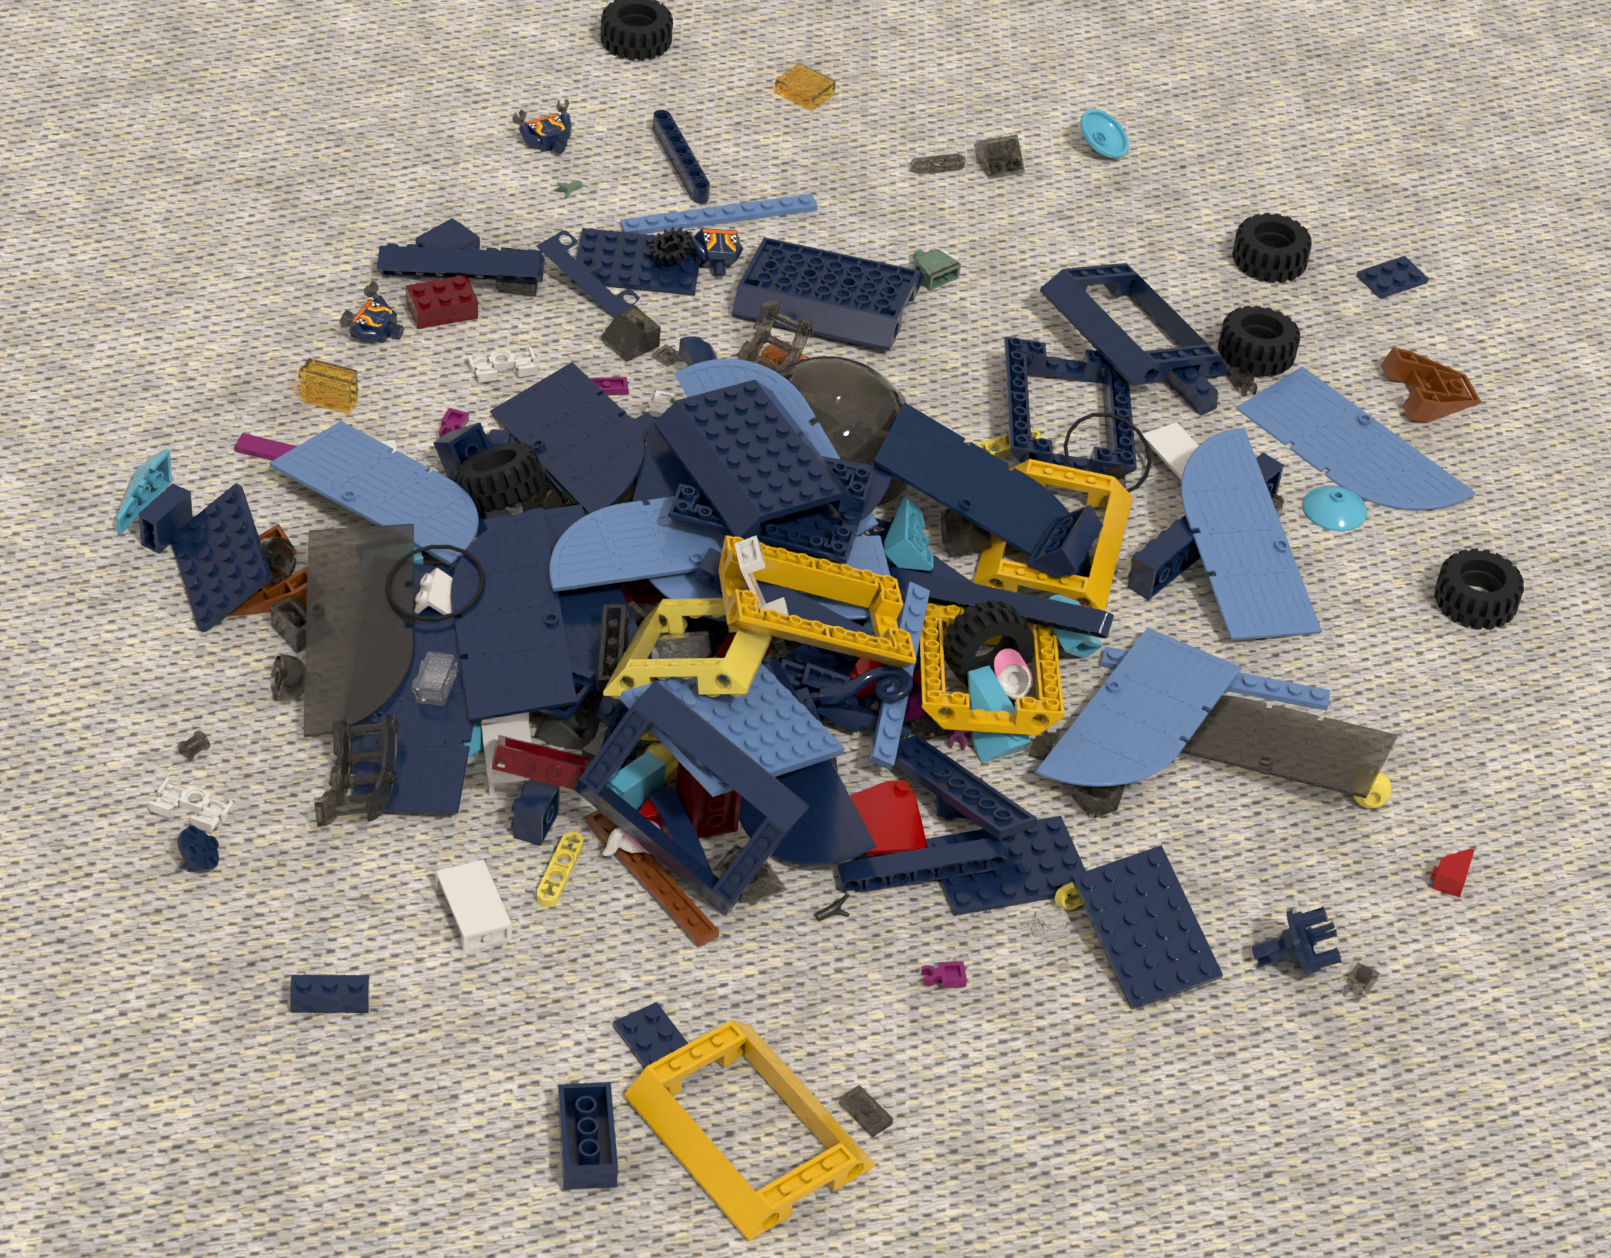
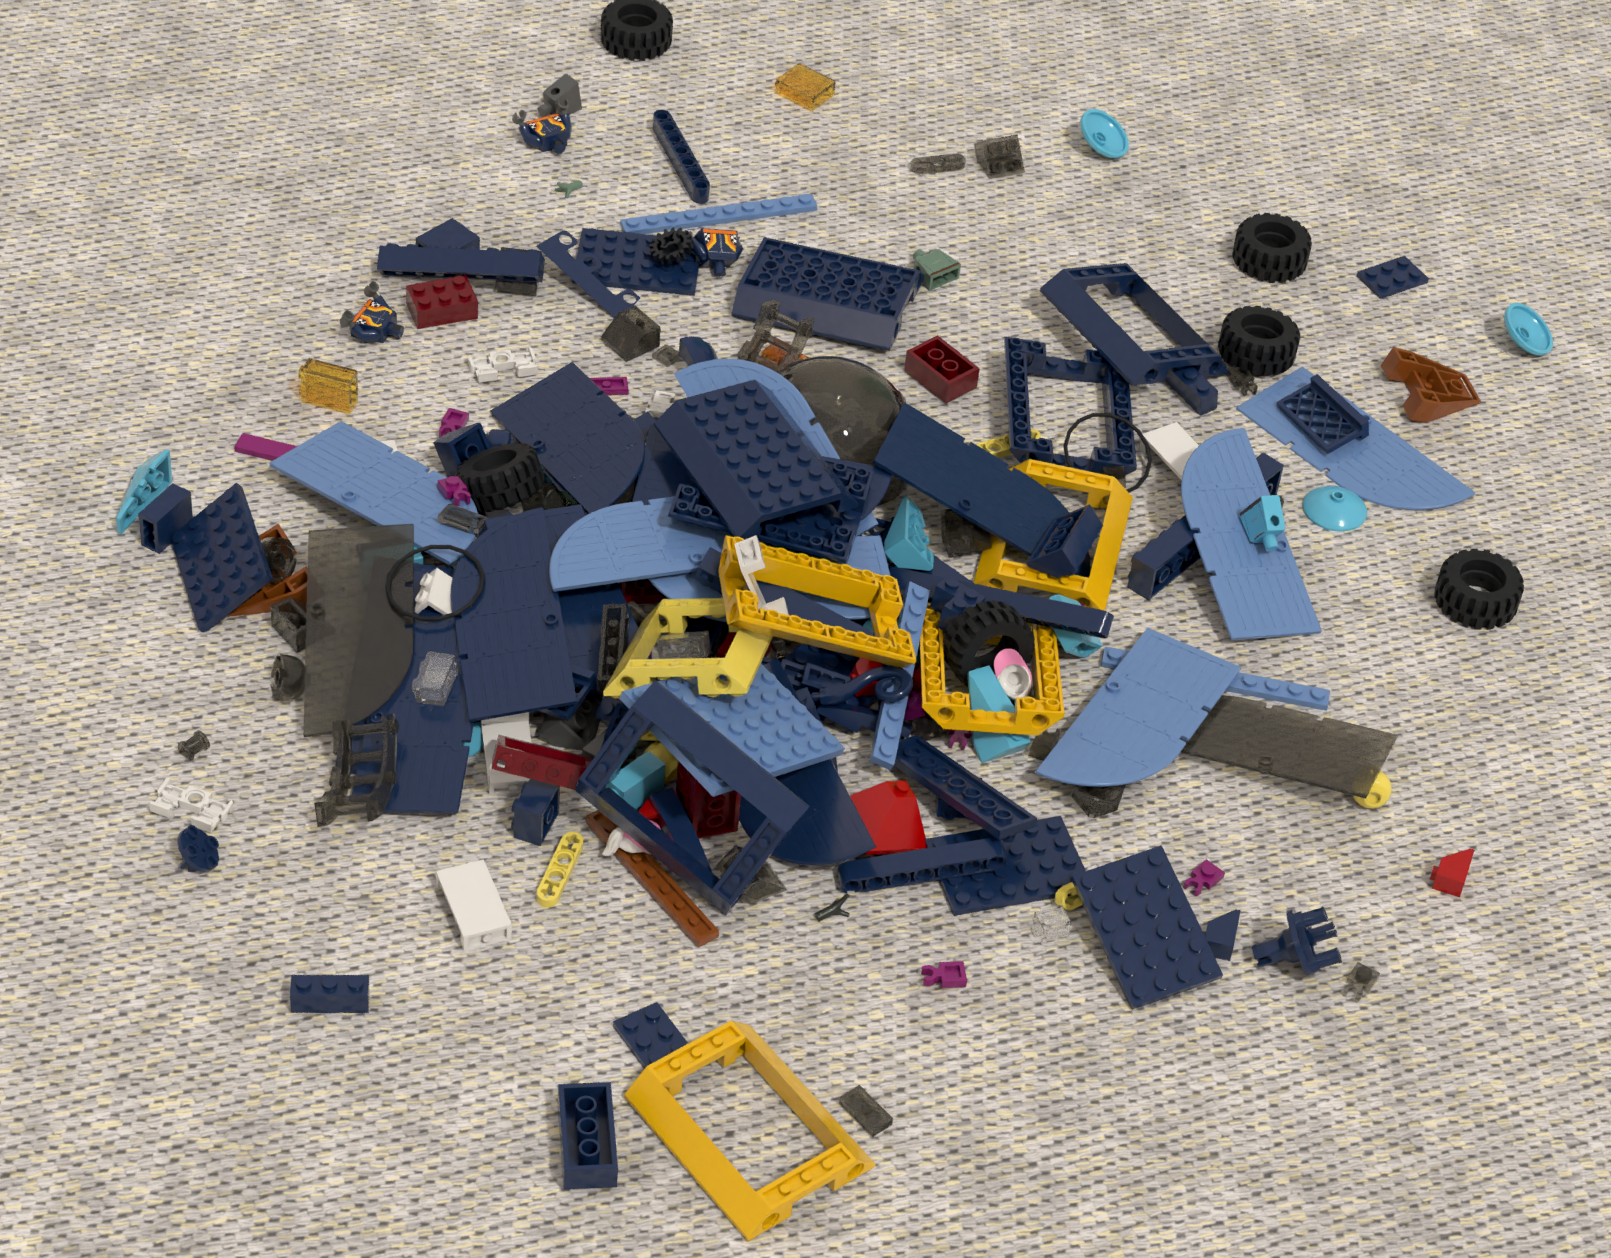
none -> magenta plate [437,476,471,506]
none -> clear smoke tile [438,504,489,536]
none -> dark grey torso [538,74,582,117]
none -> dark red brick [904,335,980,403]
none -> dark blue brick [930,576,986,633]
none -> magenta plate [1183,859,1225,896]
none -> dark blue slope [1203,909,1241,961]
none -> medium azure torso [1239,495,1285,551]
none -> dark blue fence [1277,374,1369,454]
none -> medium azure dish [1504,303,1553,356]

